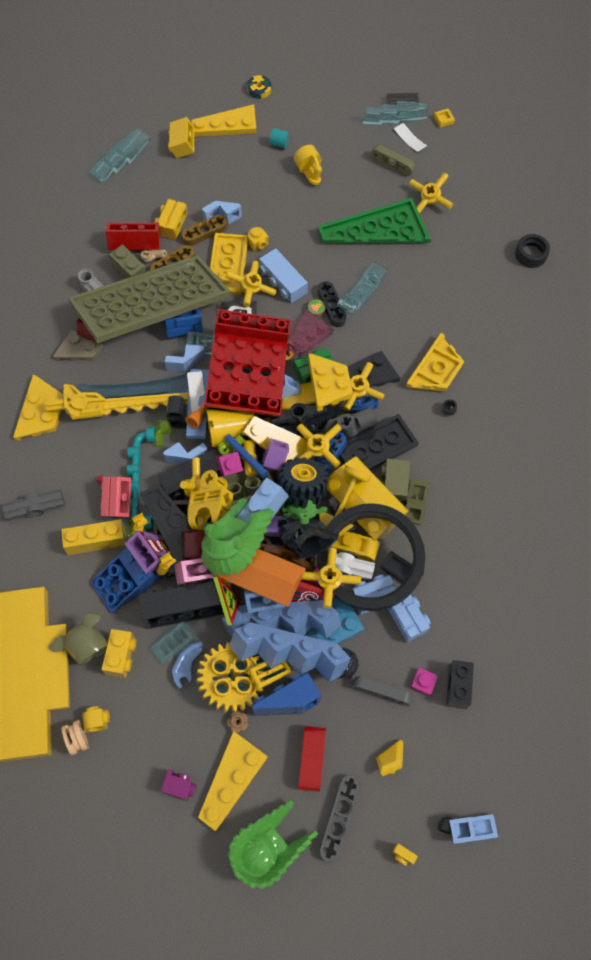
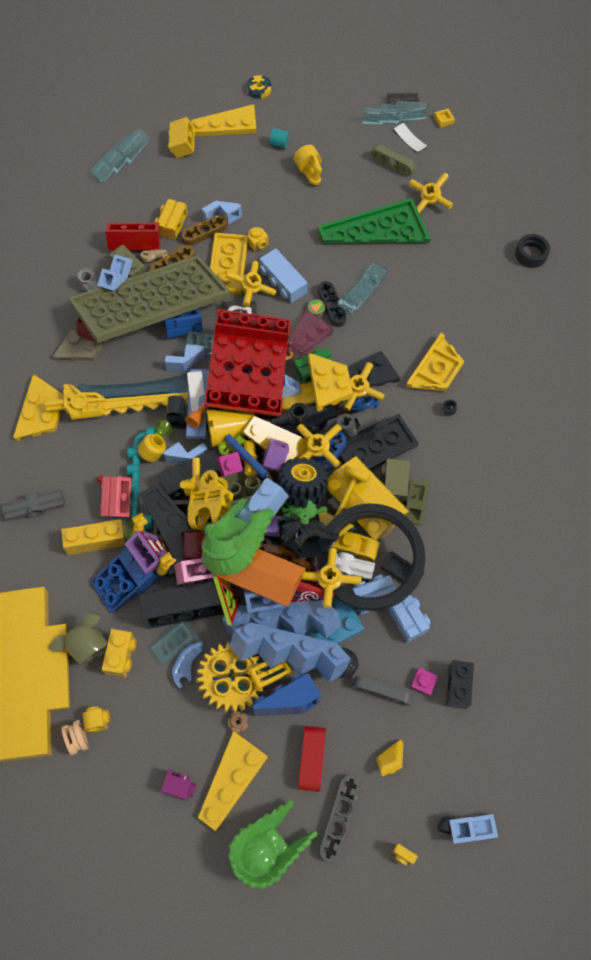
none -> light blue slope [97,254,133,291]
none -> yellow head [138,434,166,462]

